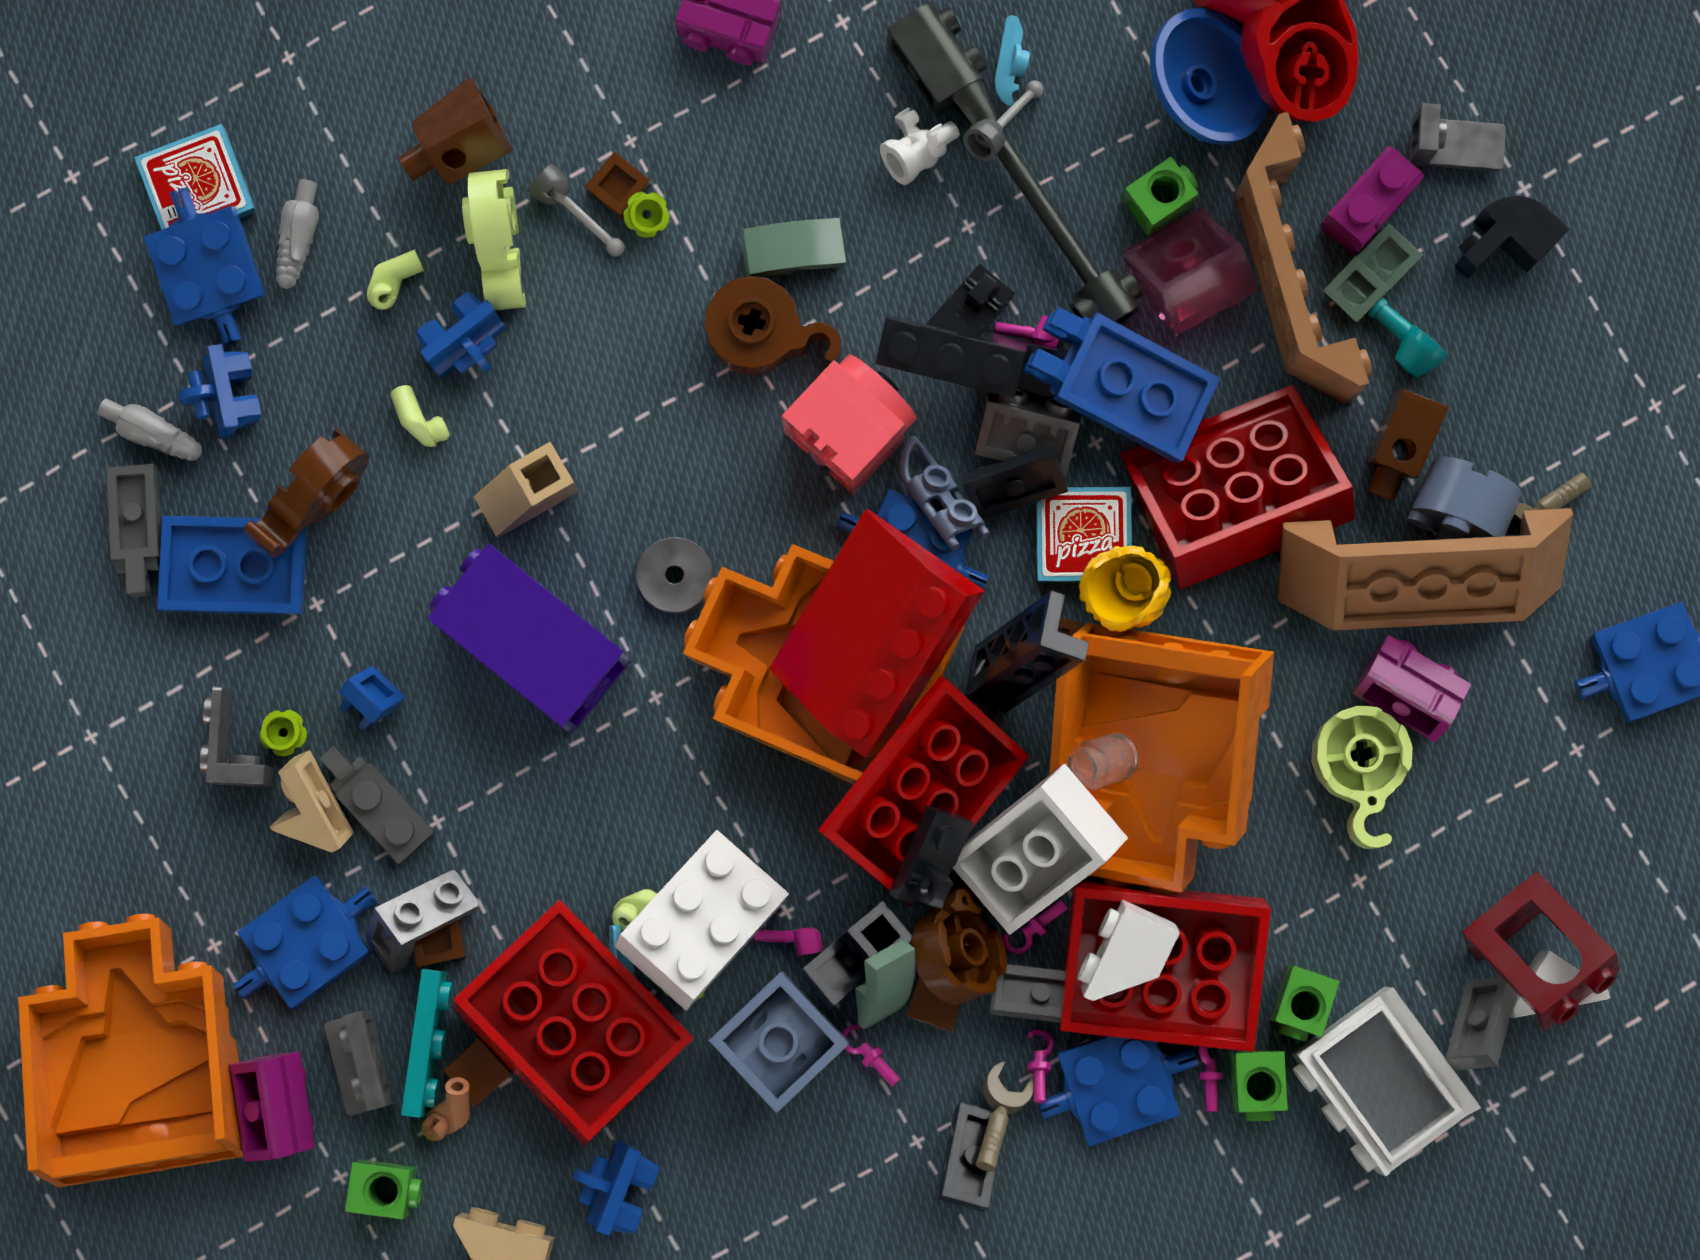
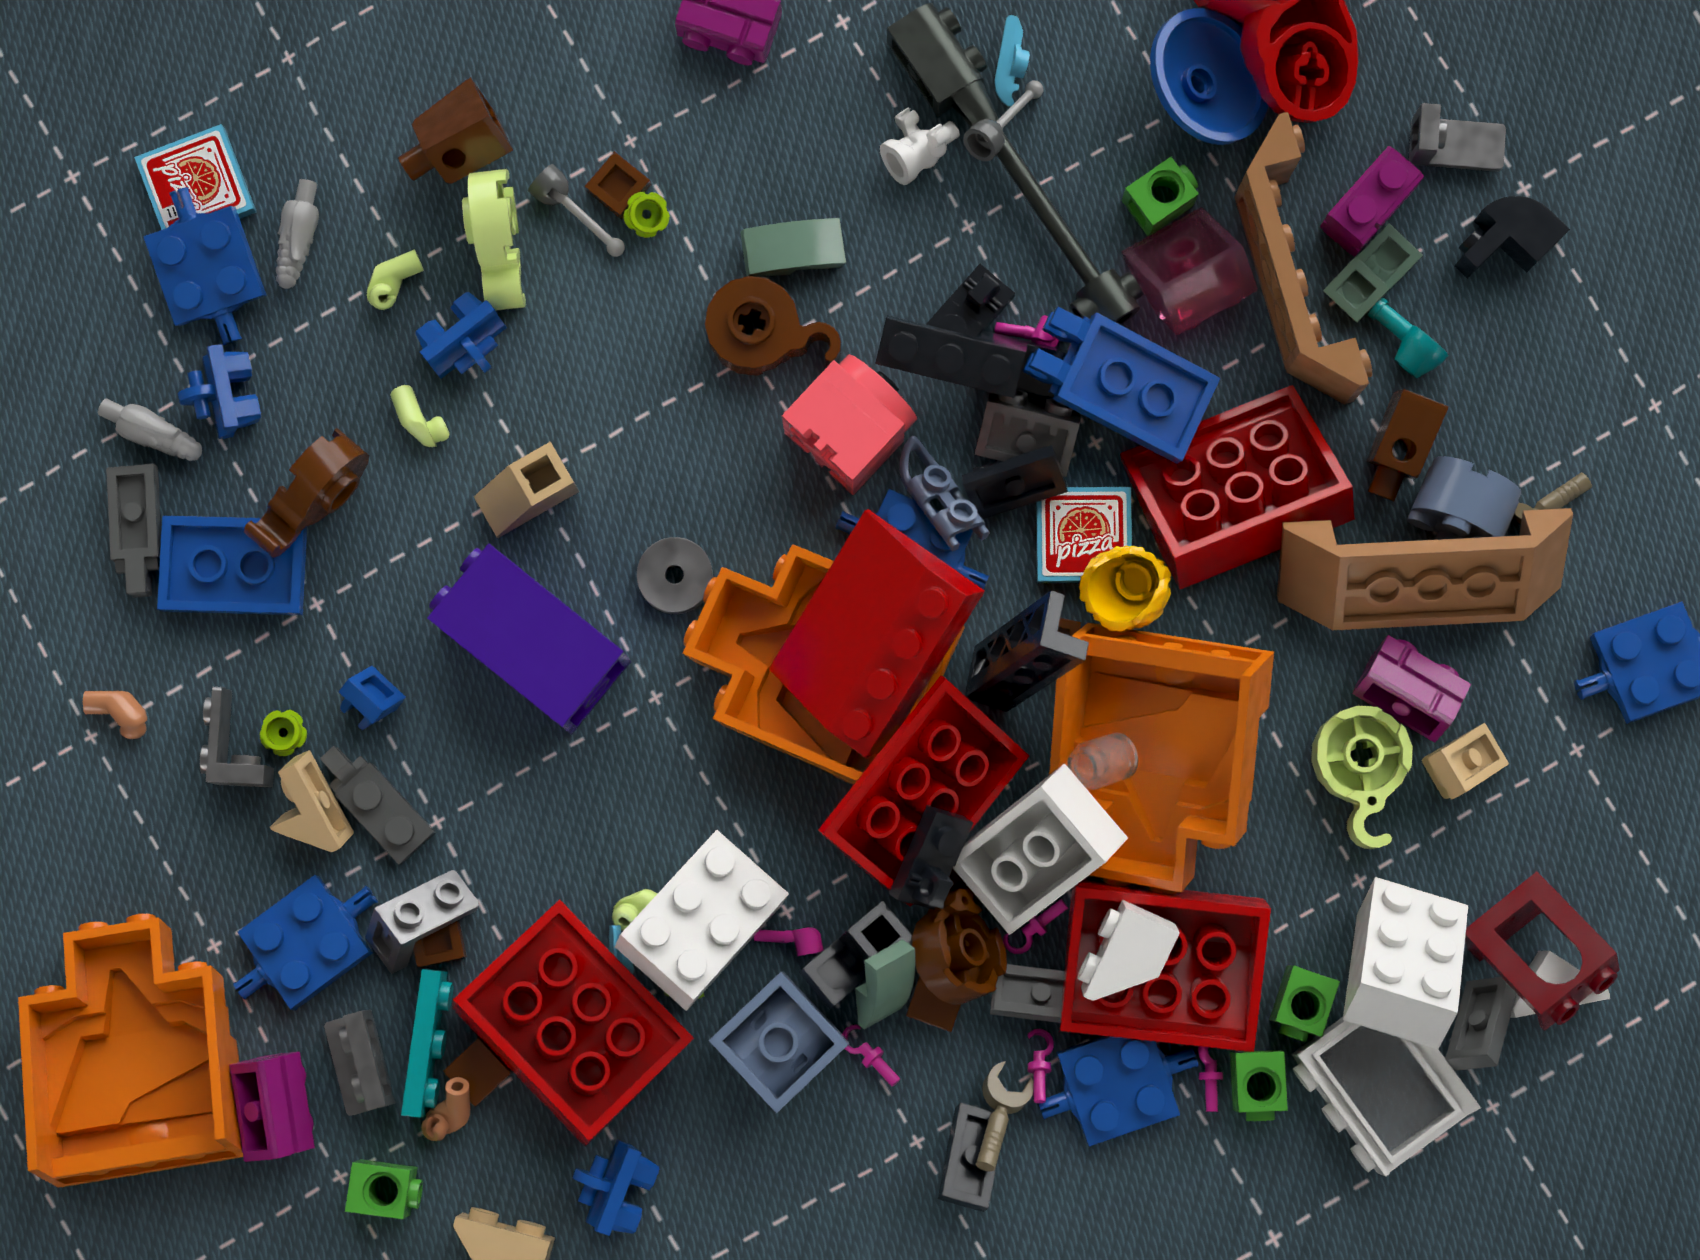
none -> nougat arm [83,691,147,739]
none -> white brick [1343,877,1468,1049]
none -> tan slope [1422,723,1509,800]

